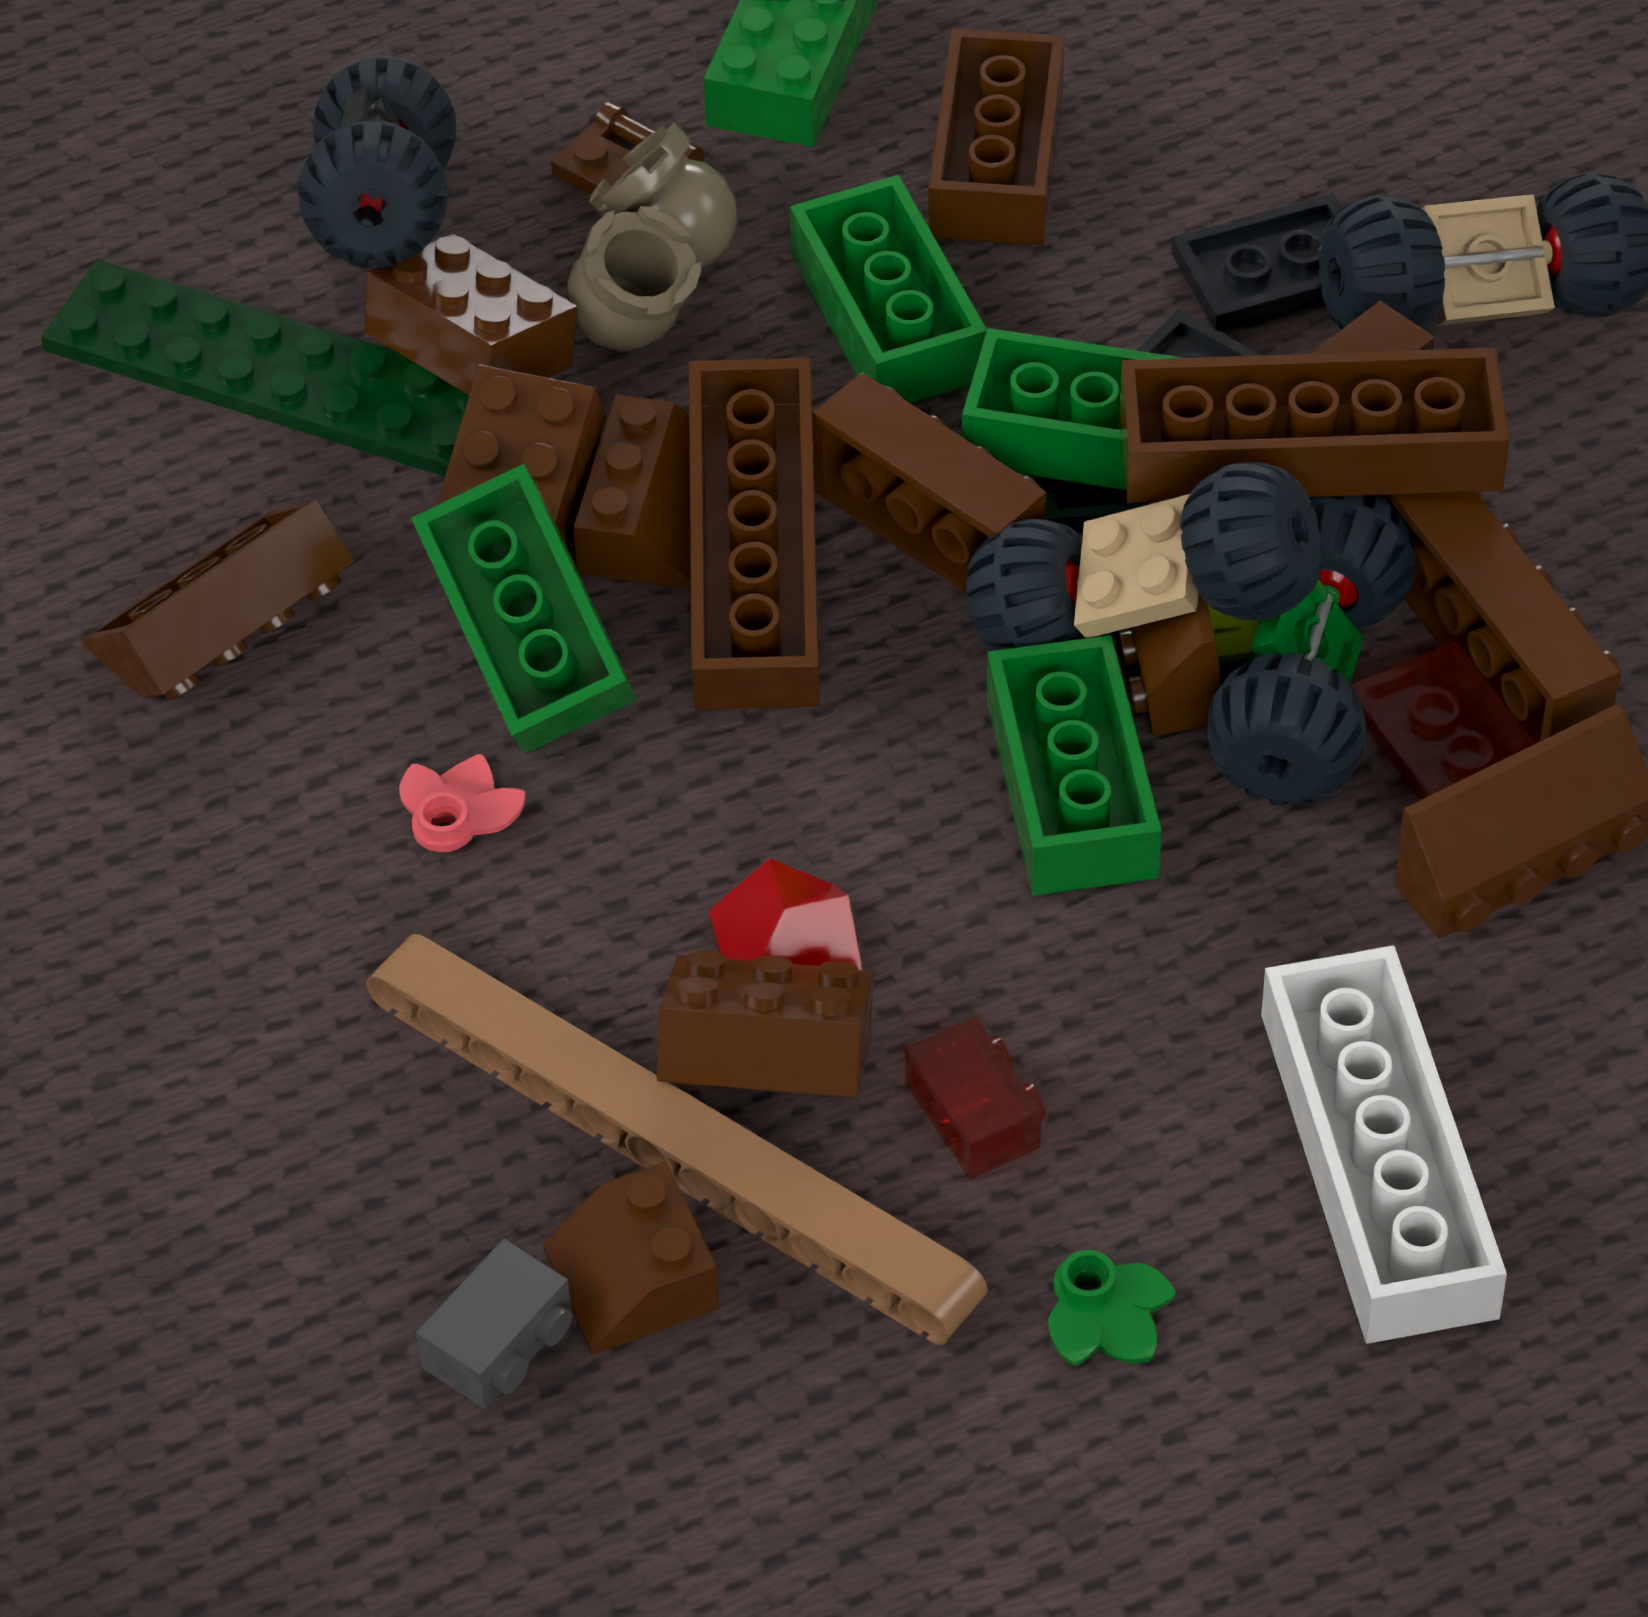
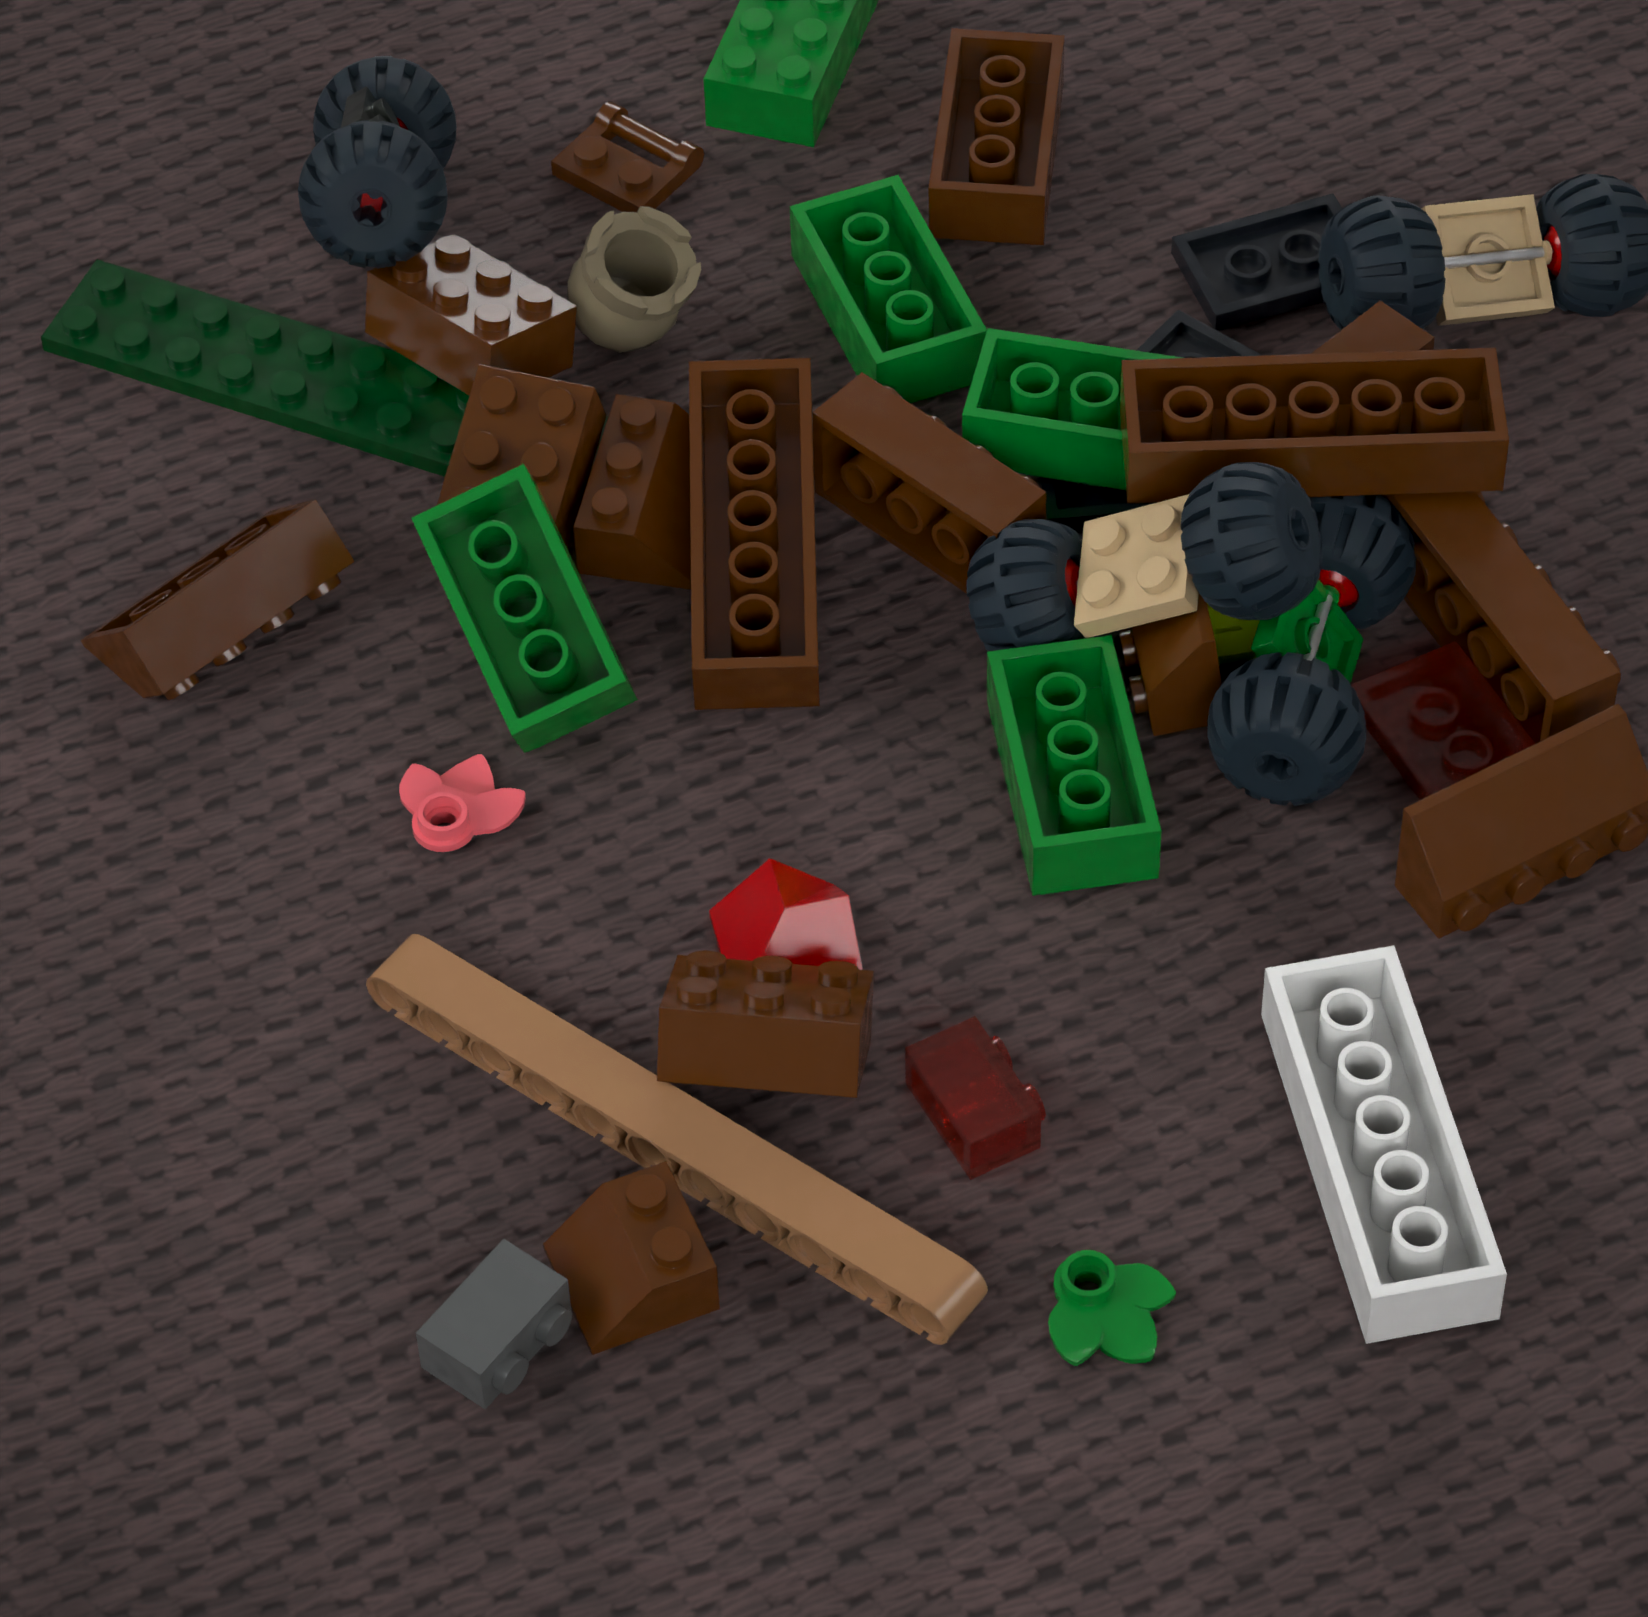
dark tan tile [589,123,738,268] -> none

